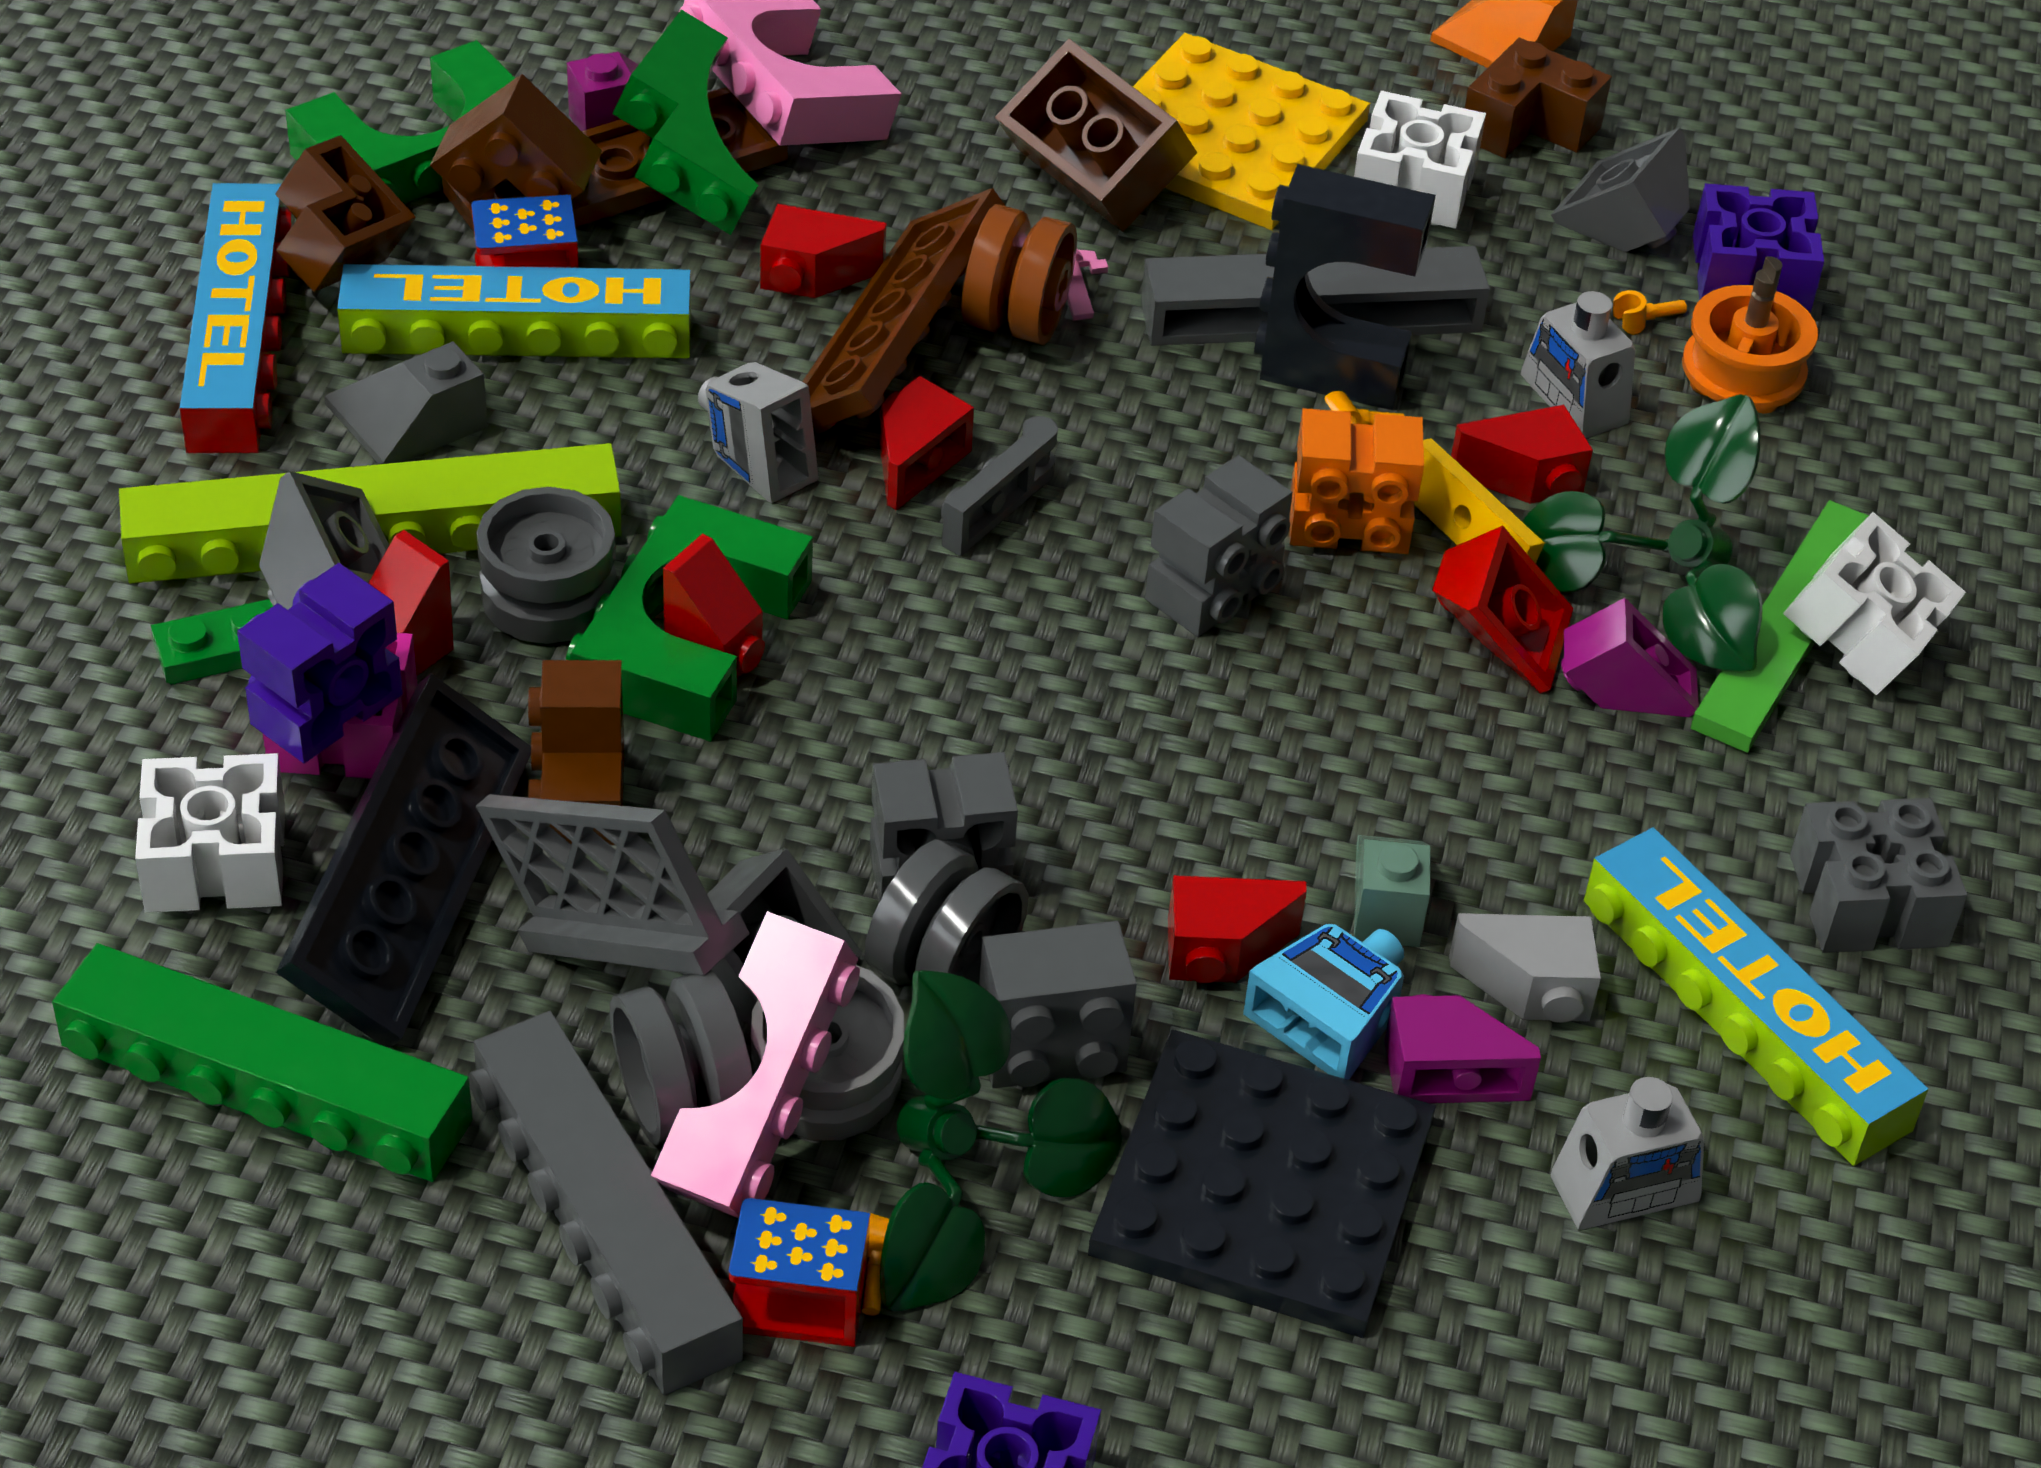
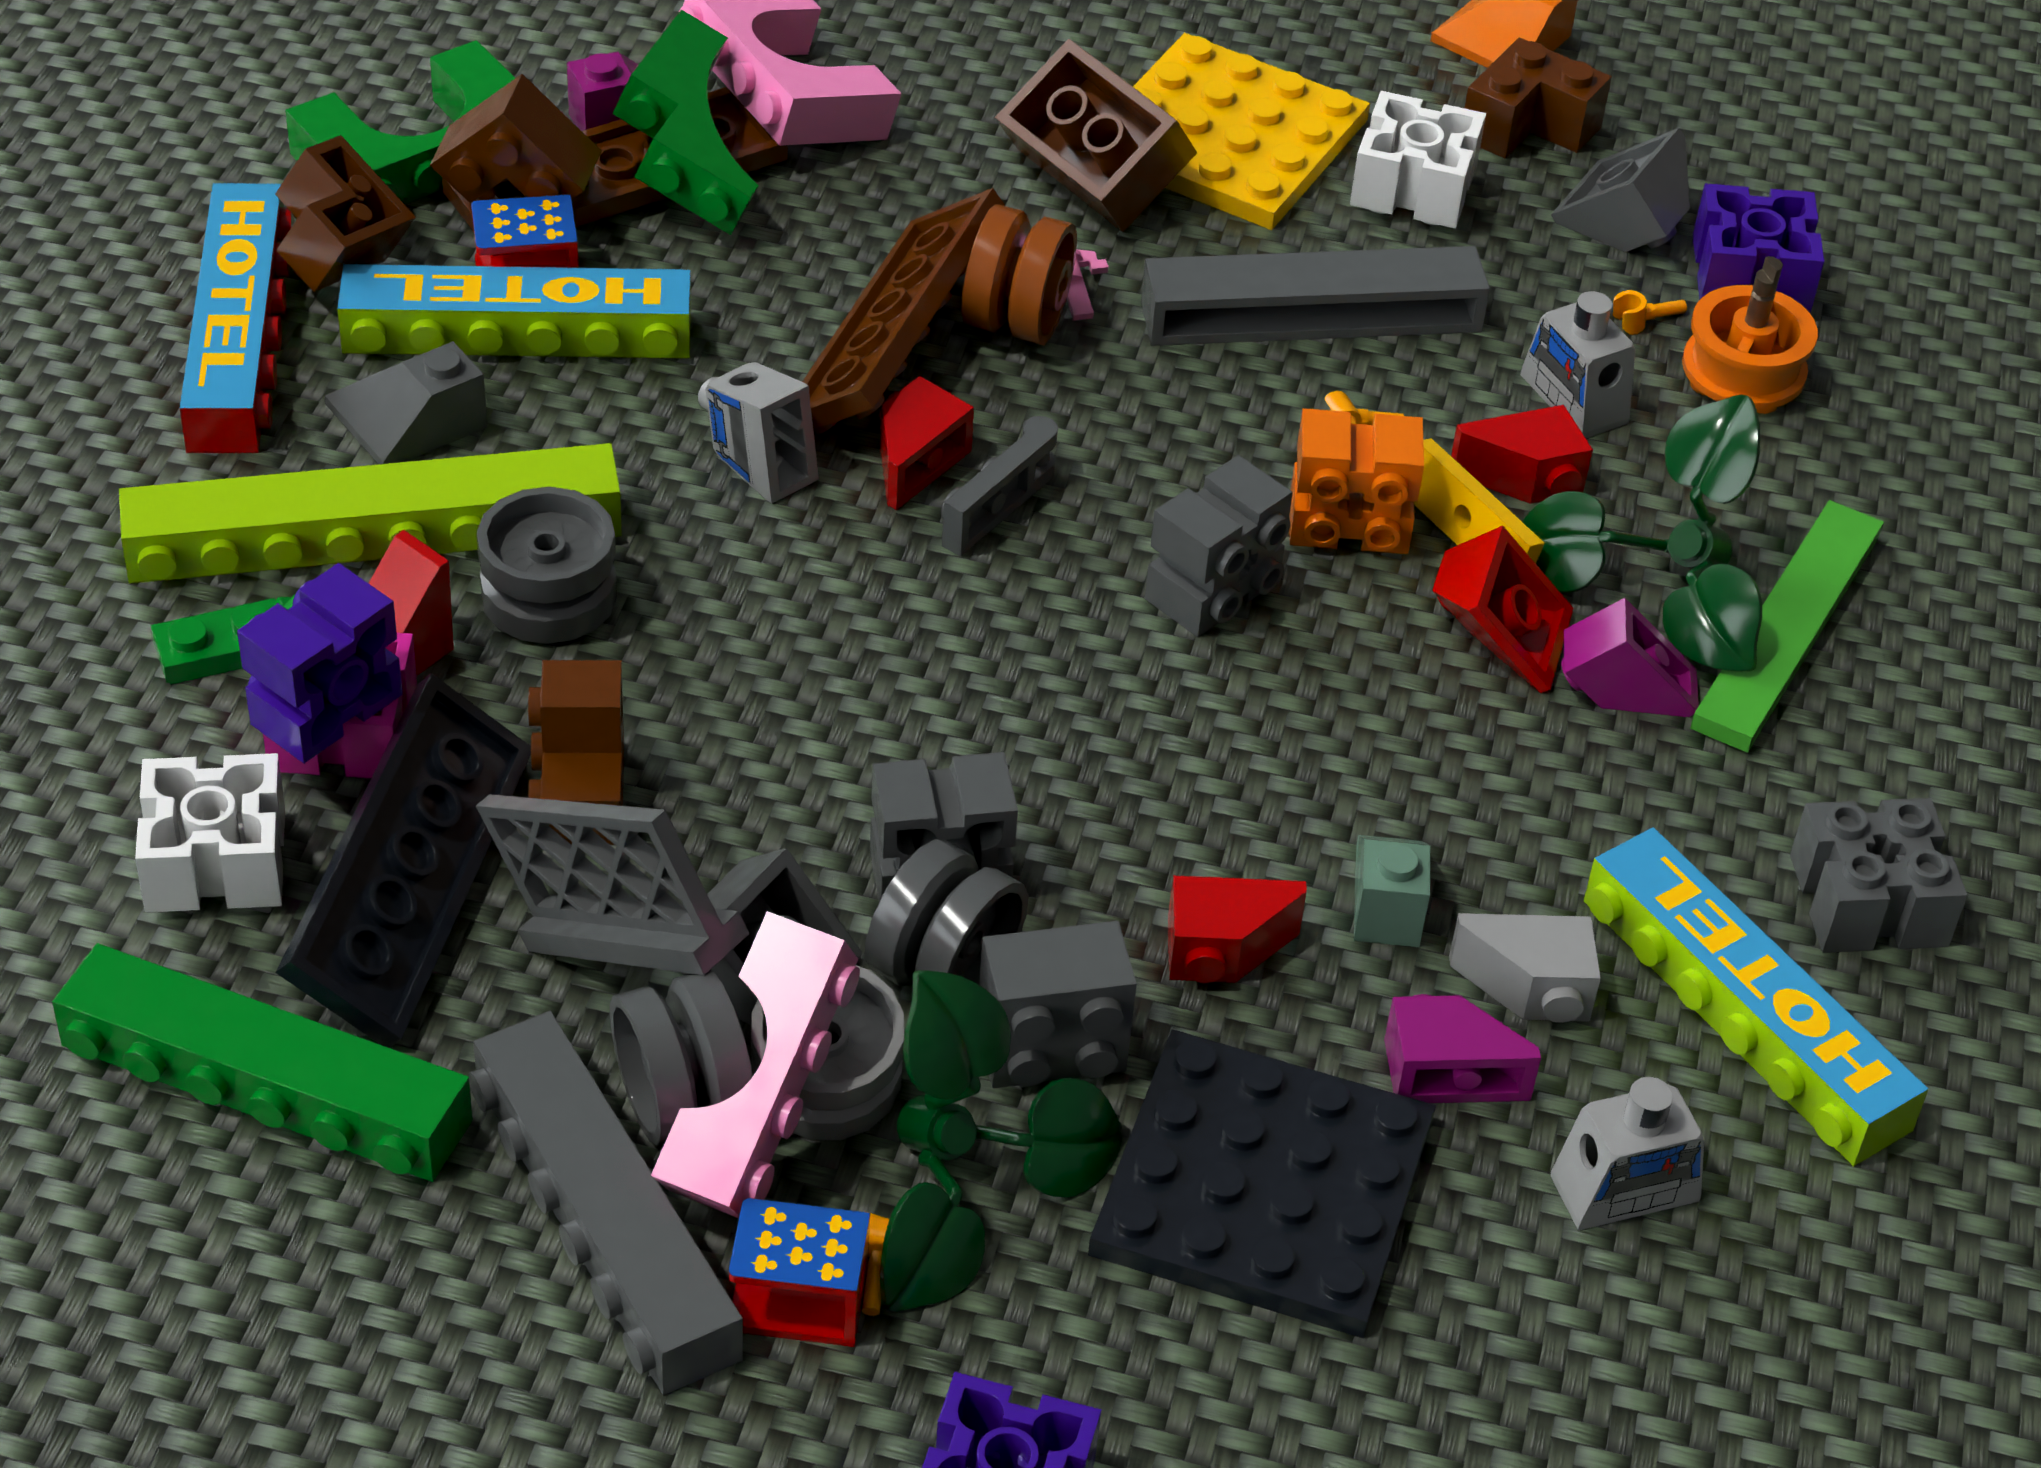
dark grey slope [259,471,389,610] -> none
green arch [566,495,813,742] -> none
red slope [663,533,765,678] -> none
red slope [760,204,887,298] -> none
medium azure torso [1243,924,1404,1080] -> none
black arch [1254,164,1436,411] -> none
white brick [1783,512,1966,695] -> none

